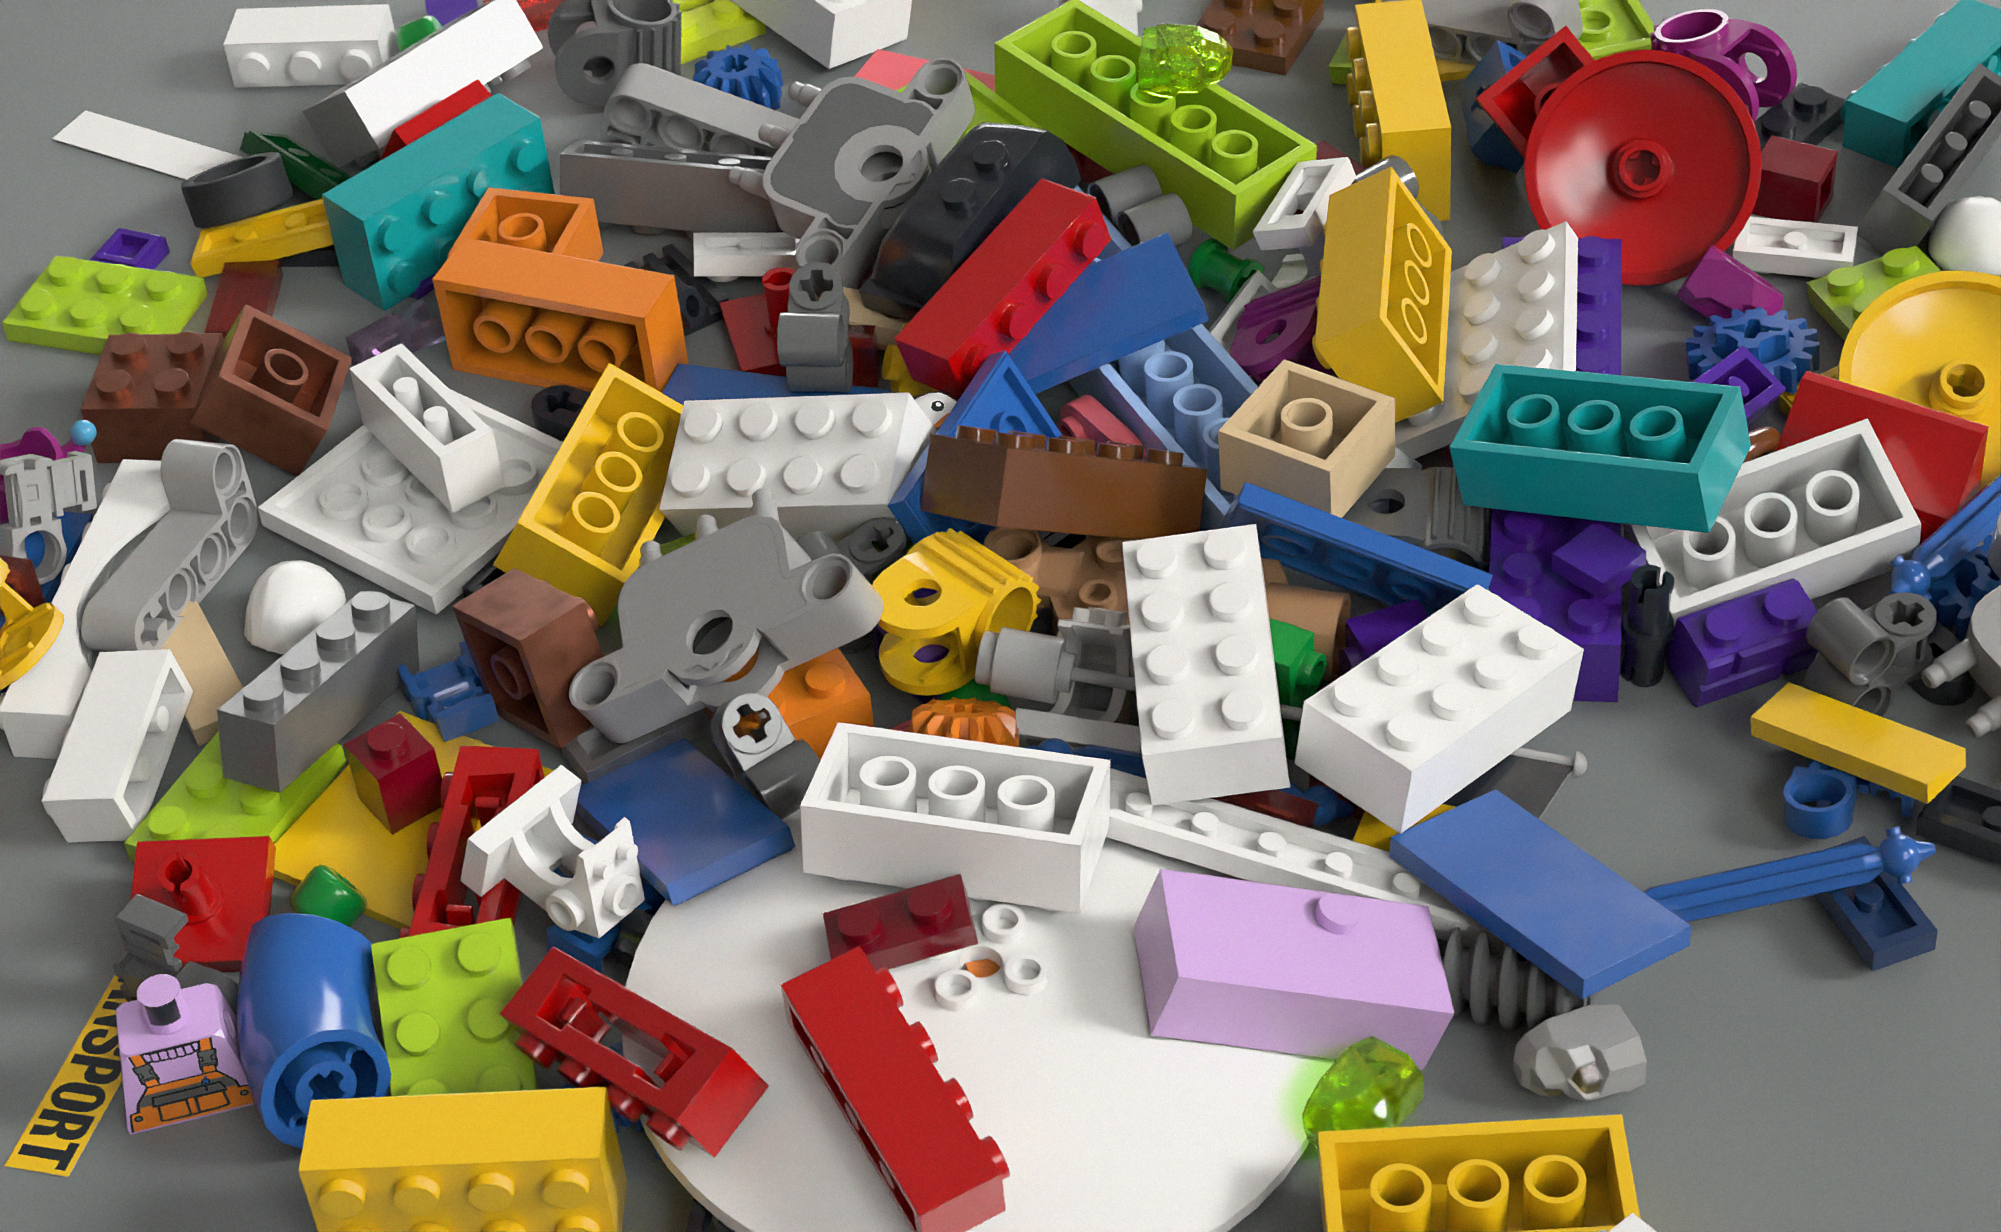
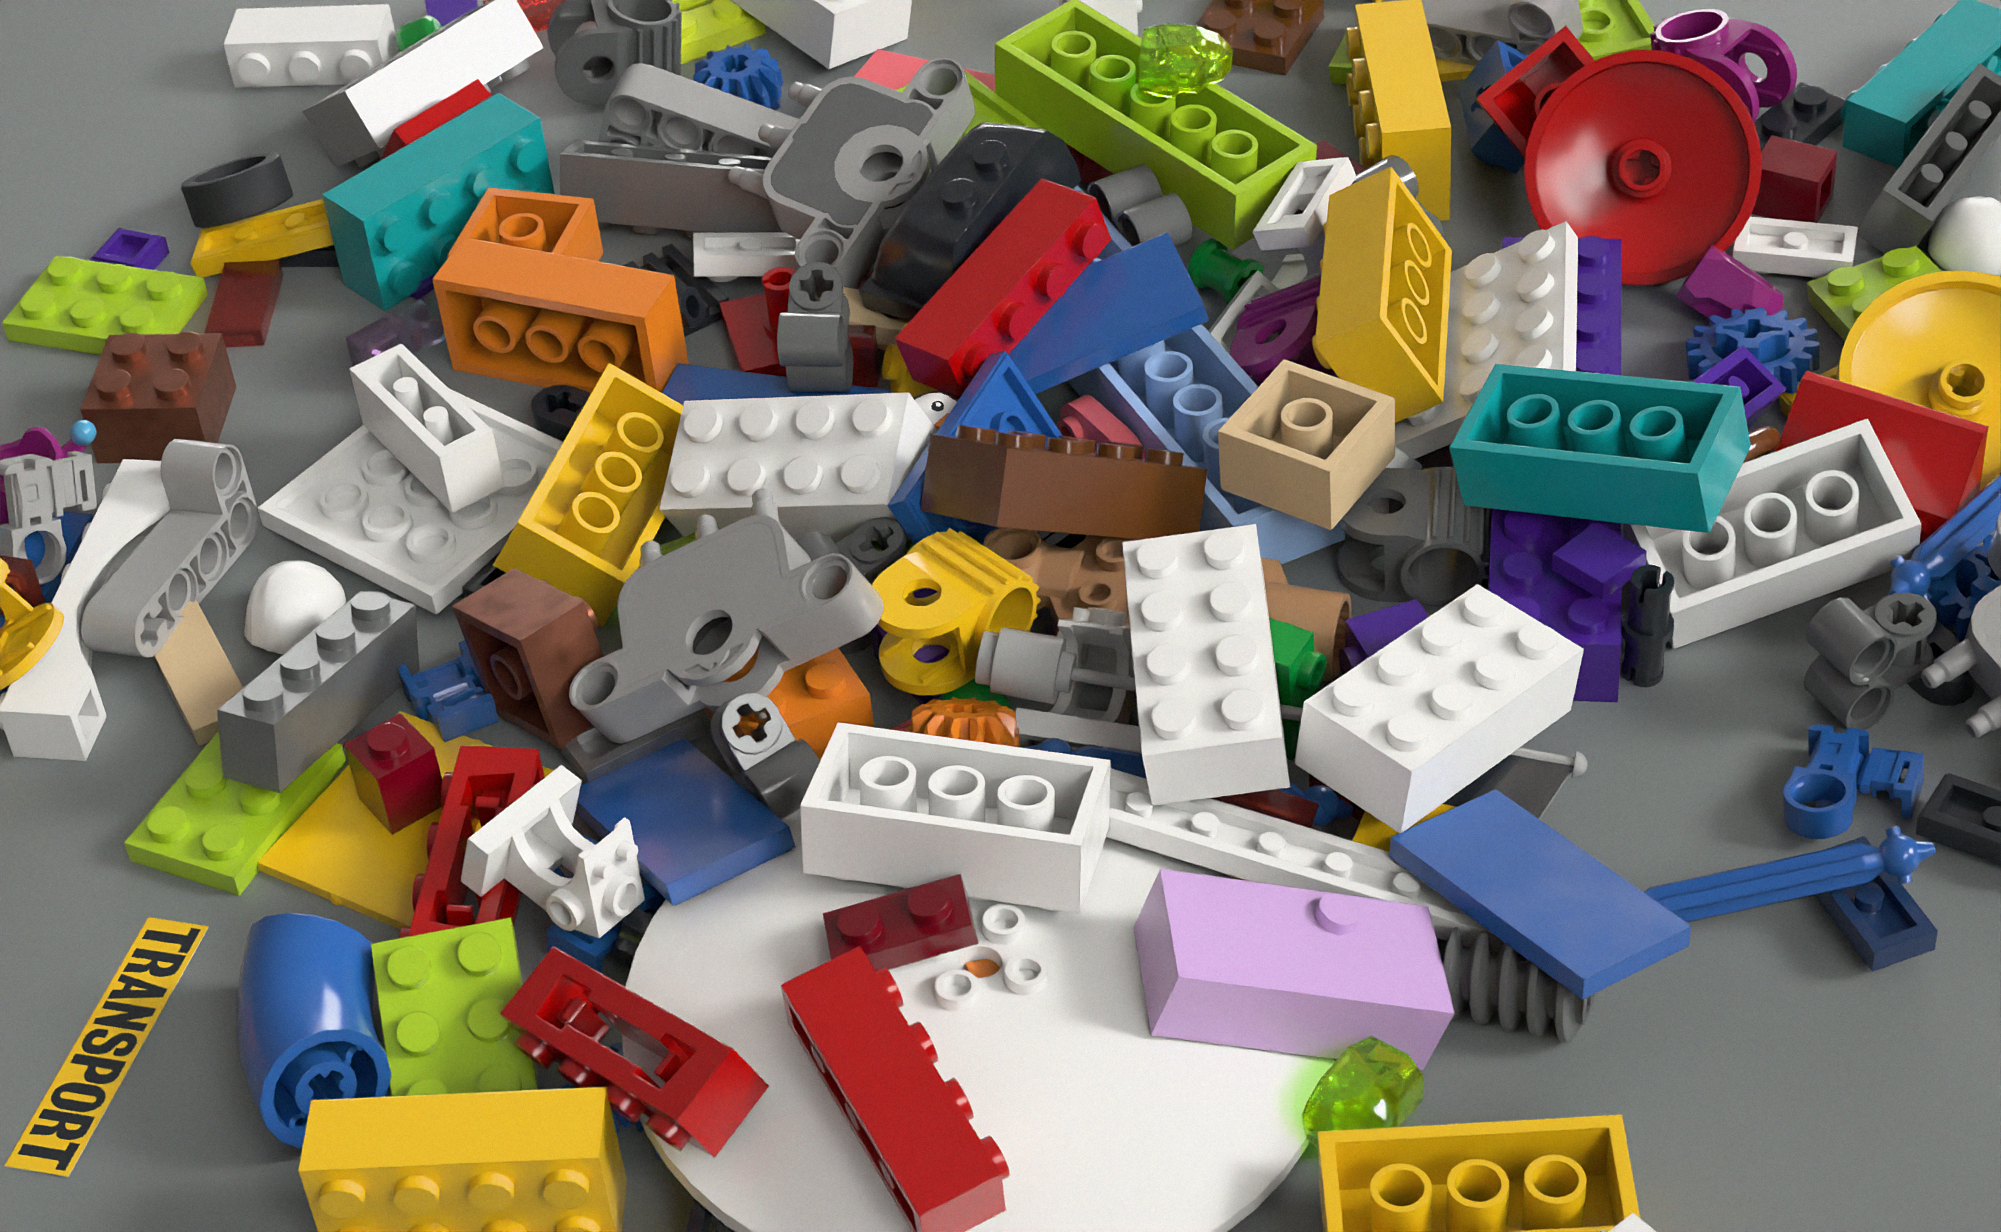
white brick [41,649,193,843] -> none
white sticker [52,110,244,180] -> none
dark grey piece [113,894,238,1017] -> none
torso [115,974,254,1135] -> none
red tile [124,836,276,972] -> none
copper brick [190,304,352,476] -> none
dark green tile [240,131,352,200] -> none
green piece [289,865,367,928] -> none
blue tile [1219,482,1493,617] -> none
light grey rock [1513,1004,1647,1102] -> none
dark purple brick [1665,578,1818,708] -> none
yellow tile [1750,682,1966,804] -> none

